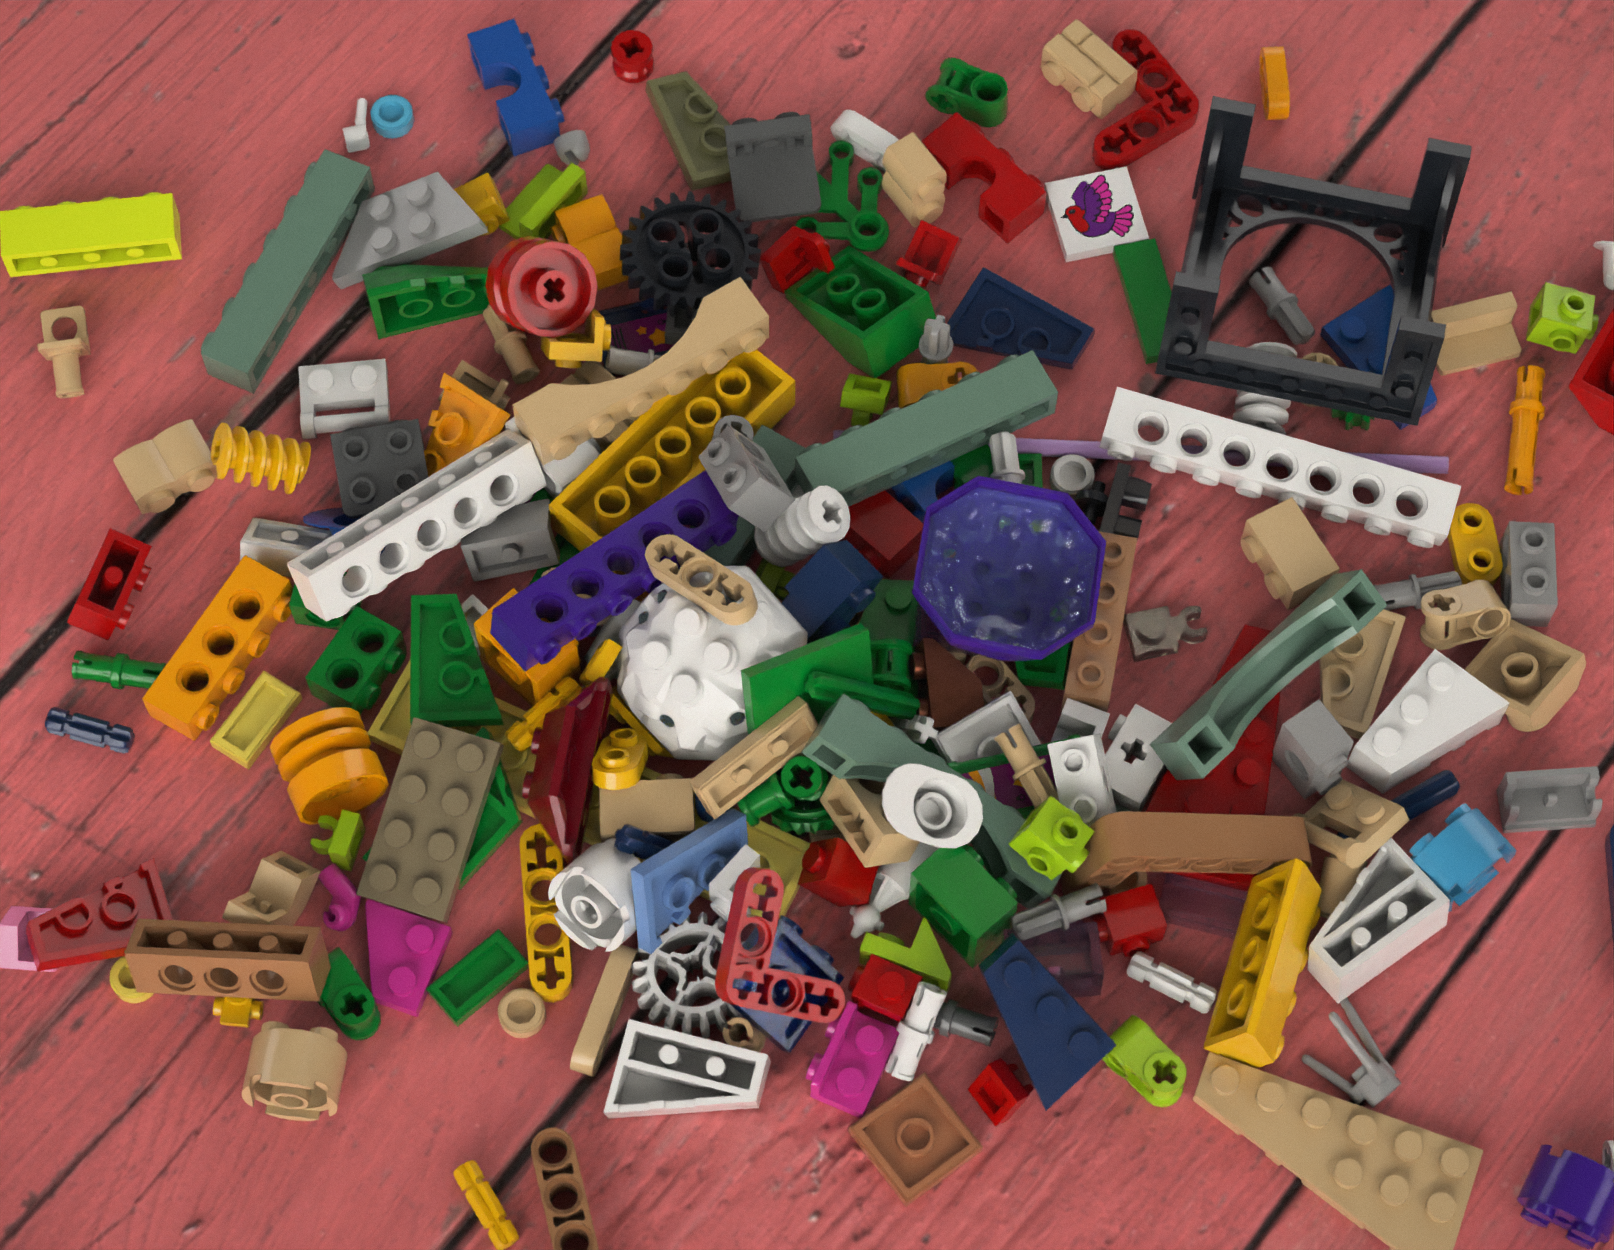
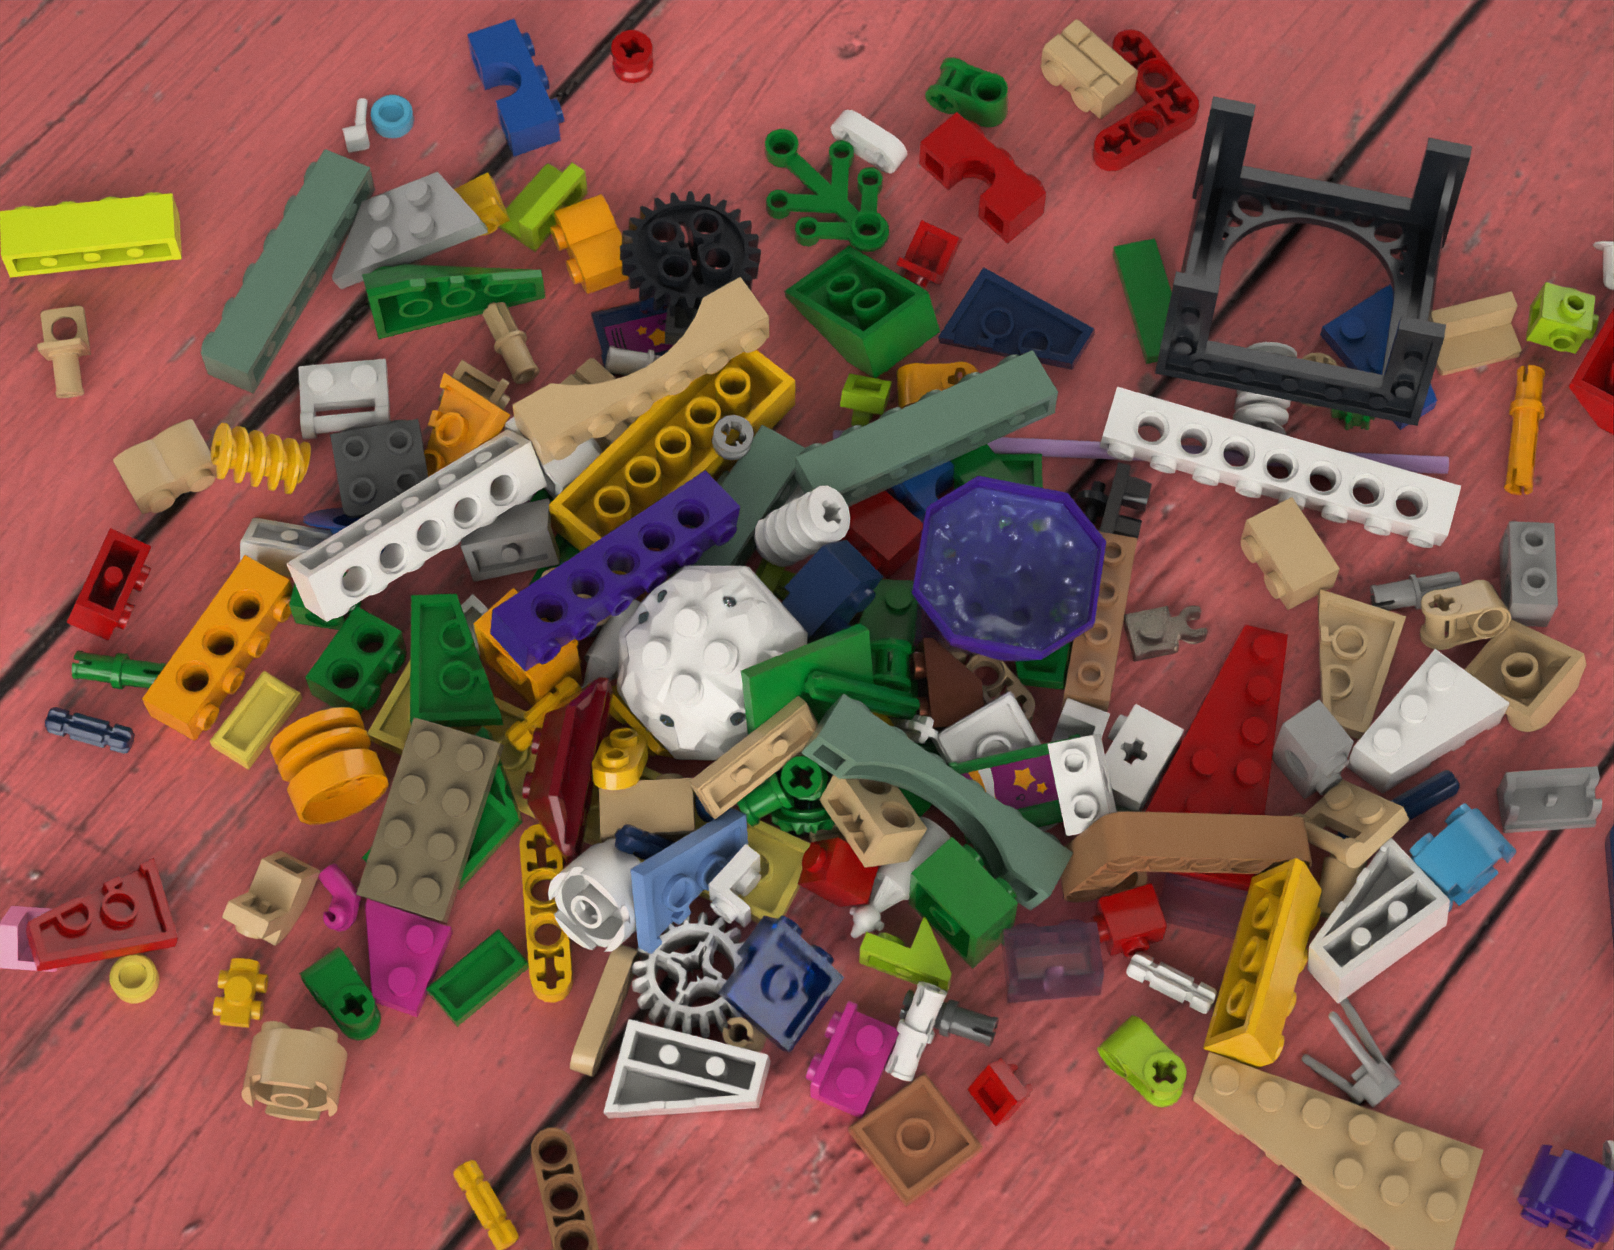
medium nougat brick [124,919,331,1002] -> none
lime tile [310,809,366,872] -> none
red wheel [485,236,598,338] -> none
tan tile [498,988,546,1038] -> none
yellow bracket [541,309,611,368] -> none
light grey hinge [553,130,590,165] -> none
yellow tile [579,639,622,686] -> none
olive wing [645,71,731,191] -> none
tan beam [645,534,758,625] -> none
light grey brick [698,425,795,532] -> none
red beam [715,867,845,1023] -> none
dark grey bracket [724,112,821,222] -> none
red bracket [760,226,835,294] -> none
red bracket [848,954,923,1022] -> none
tan brick [881,132,947,228] -> none
white piece [882,763,983,849] -> none
light grey axle [919,315,953,364] -> none
dark blue wedge [978,933,1116,1111] -> none
white axle [989,431,1025,522] -> none
tan axle [994,724,1059,808] -> none
lime brick [1008,795,1095,881] -> none
light grey axle [1011,883,1107,941] -> none
white tile [1044,166,1149,262] -> none
white tile [1050,454,1095,500] -> none
sand green arch [1150,569,1387,780] -> none
light grey axle [1249,267,1315,345] -> none
light orange beam [1259,46,1290,120] -> none
yellow plate [1447,503,1503,586] -> none

